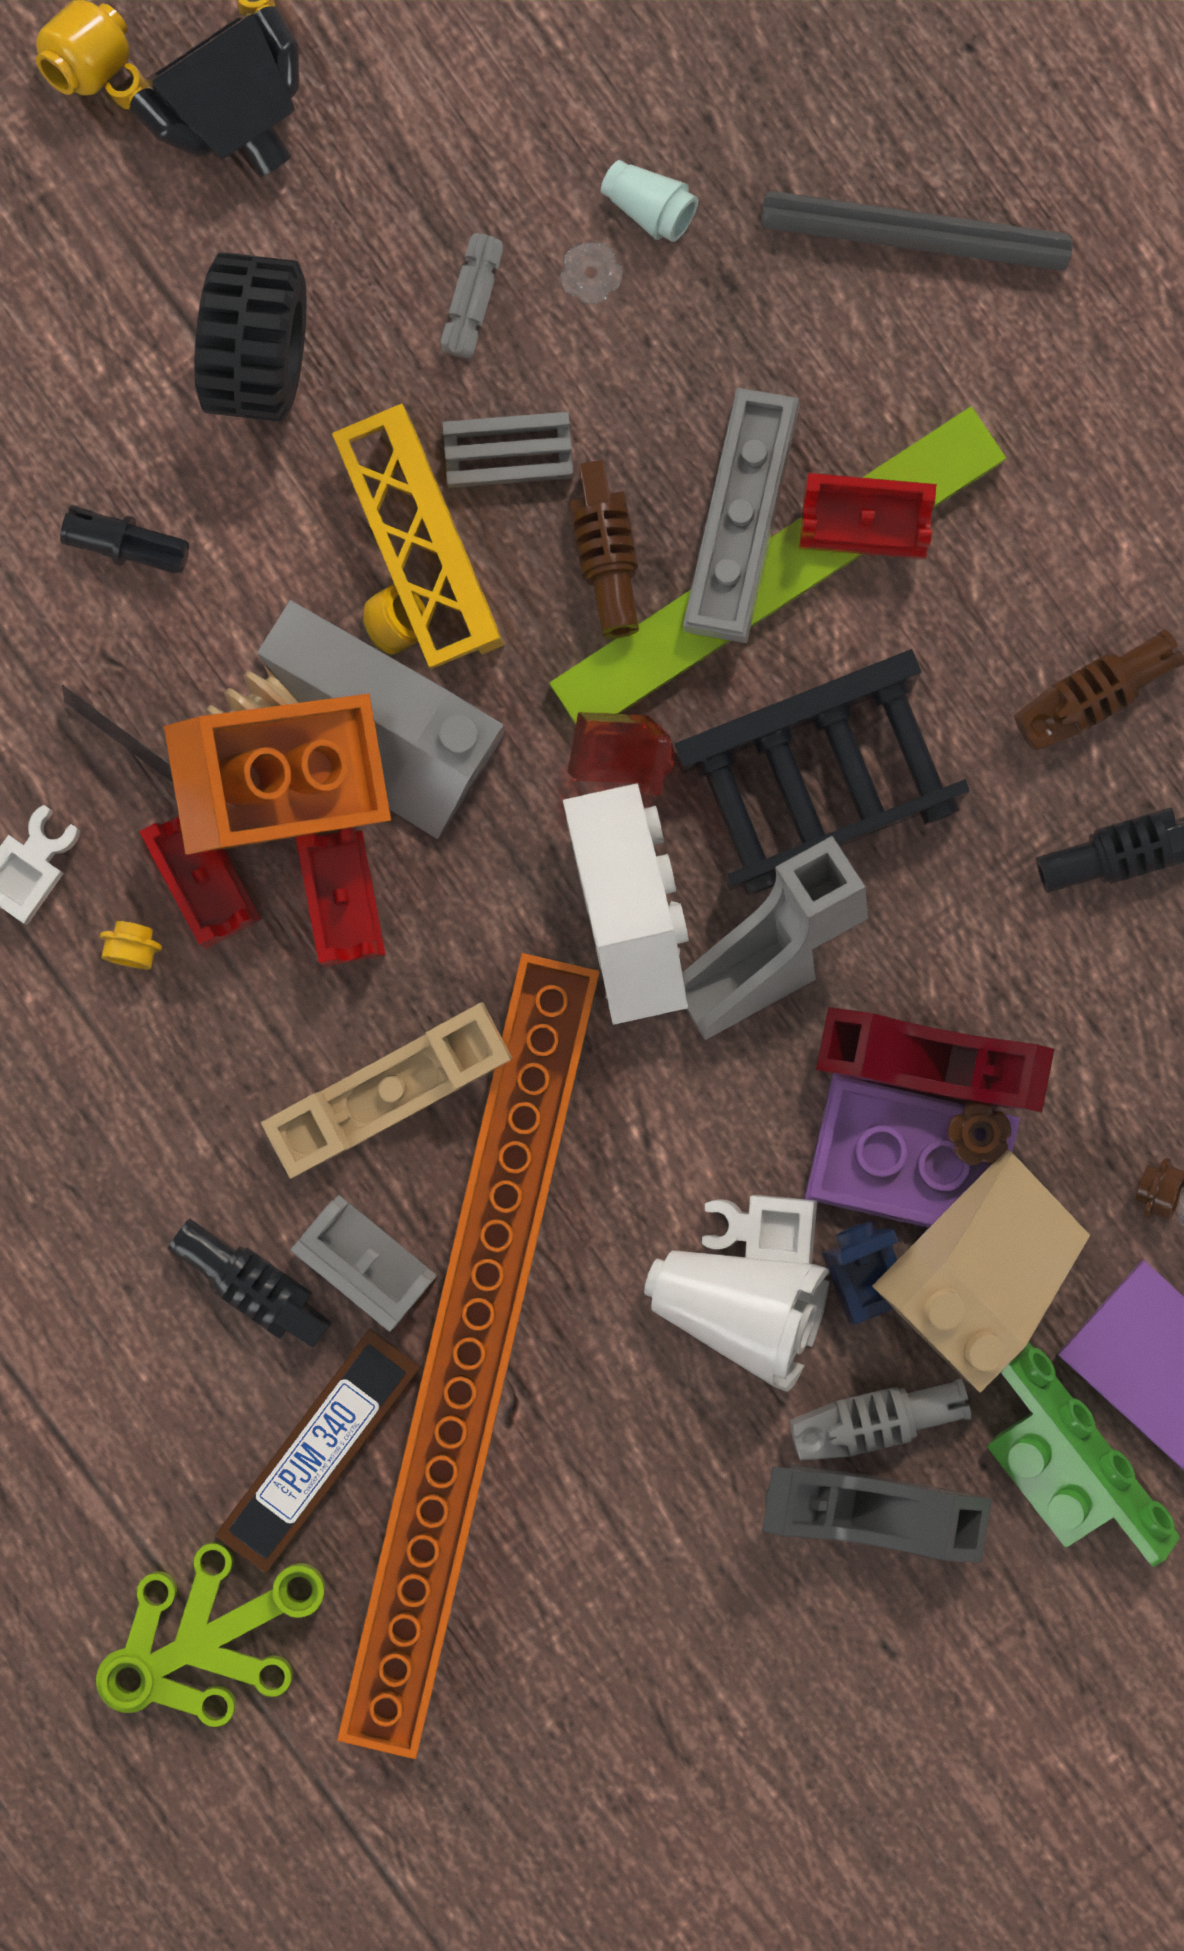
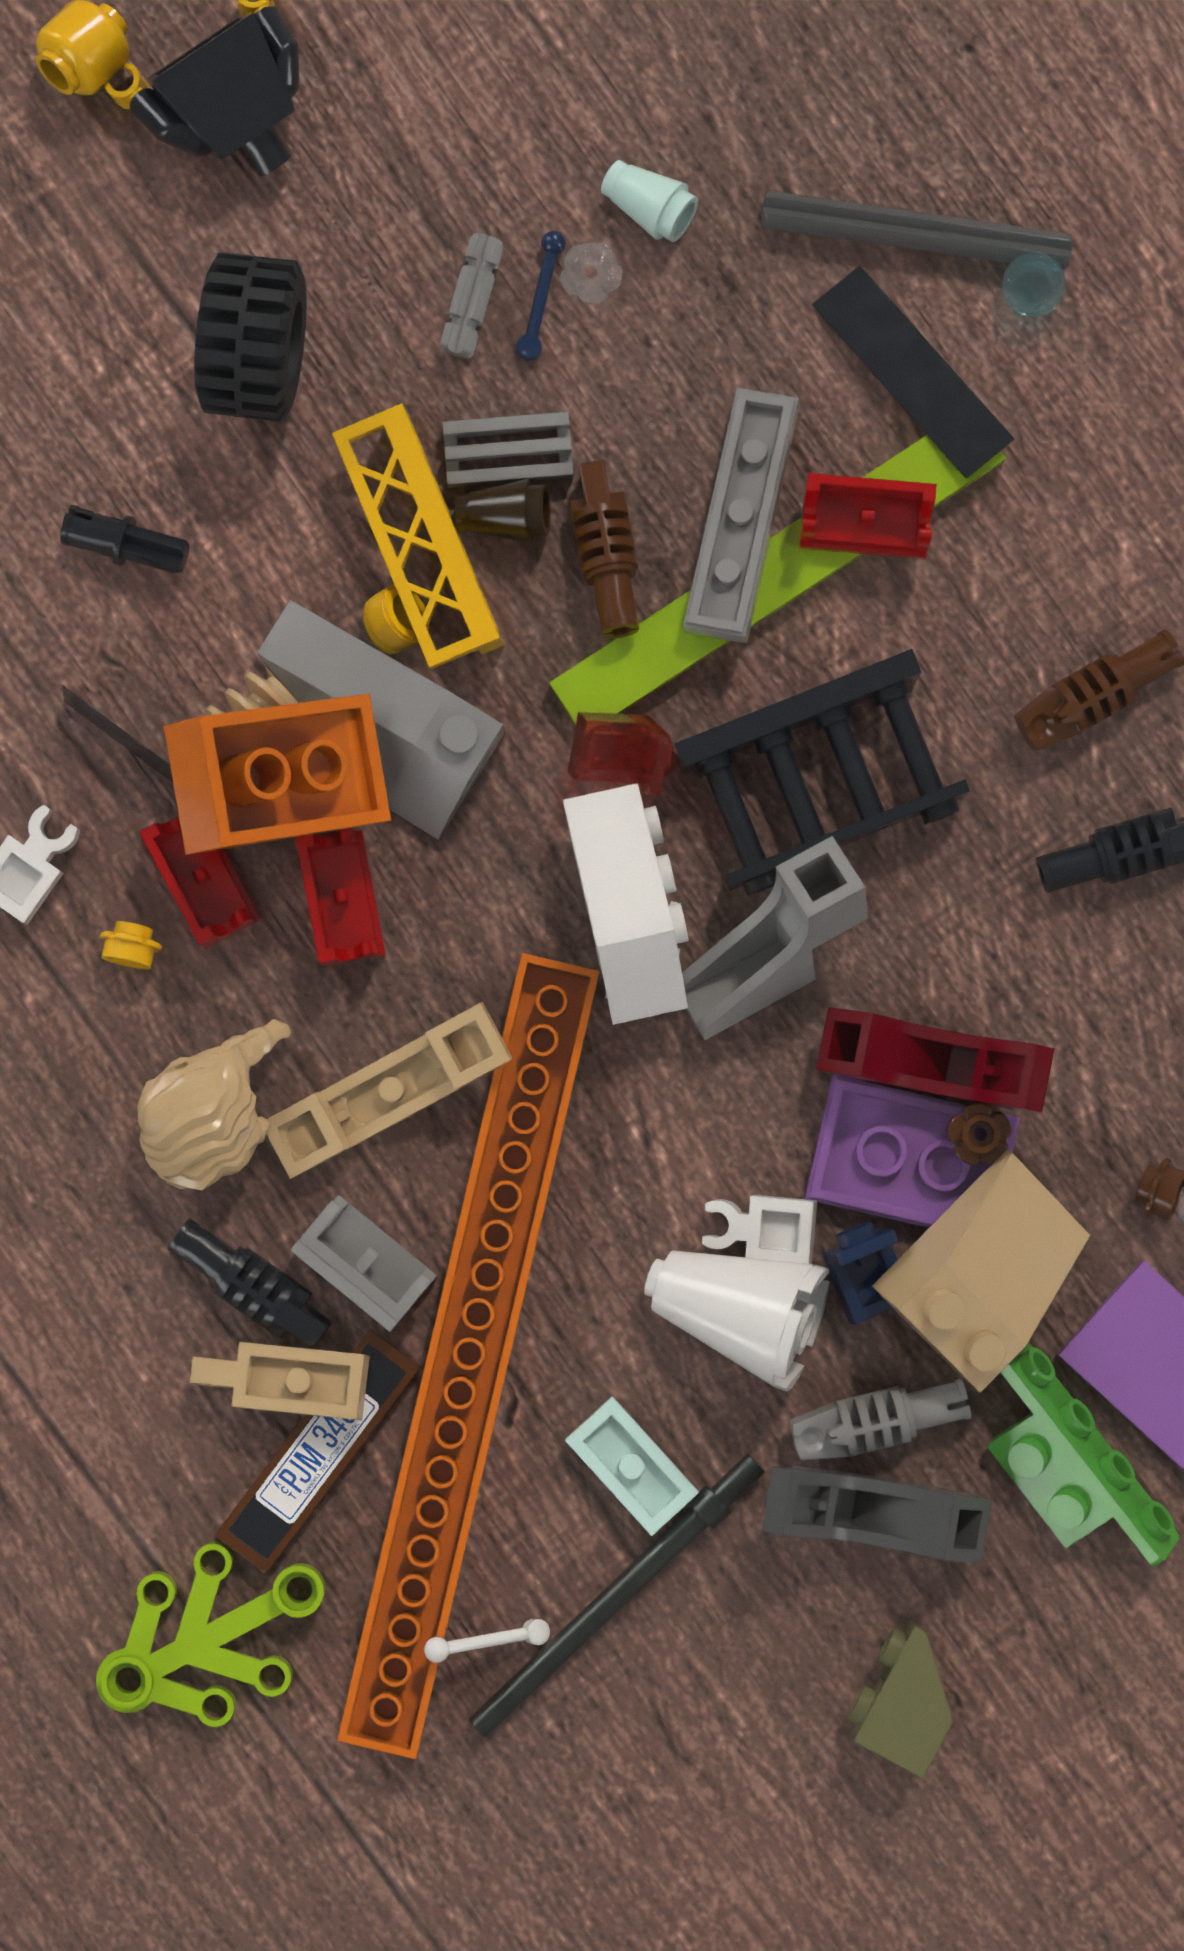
none -> tan hair [137,1019,291,1190]
none -> tan plate [190,1342,370,1421]
none -> white hinge [424,1619,550,1663]
none -> dark brown cone [455,479,551,542]
none -> pearl dark grey bar [469,1453,766,1738]
none -> dark blue hinge [517,231,566,361]
none -> light aqua plate [565,1396,699,1536]
none -> black sticker [812,266,1015,479]
none -> olive slope [846,1619,953,1779]
none -> clear light blue plate [1002,252,1066,317]

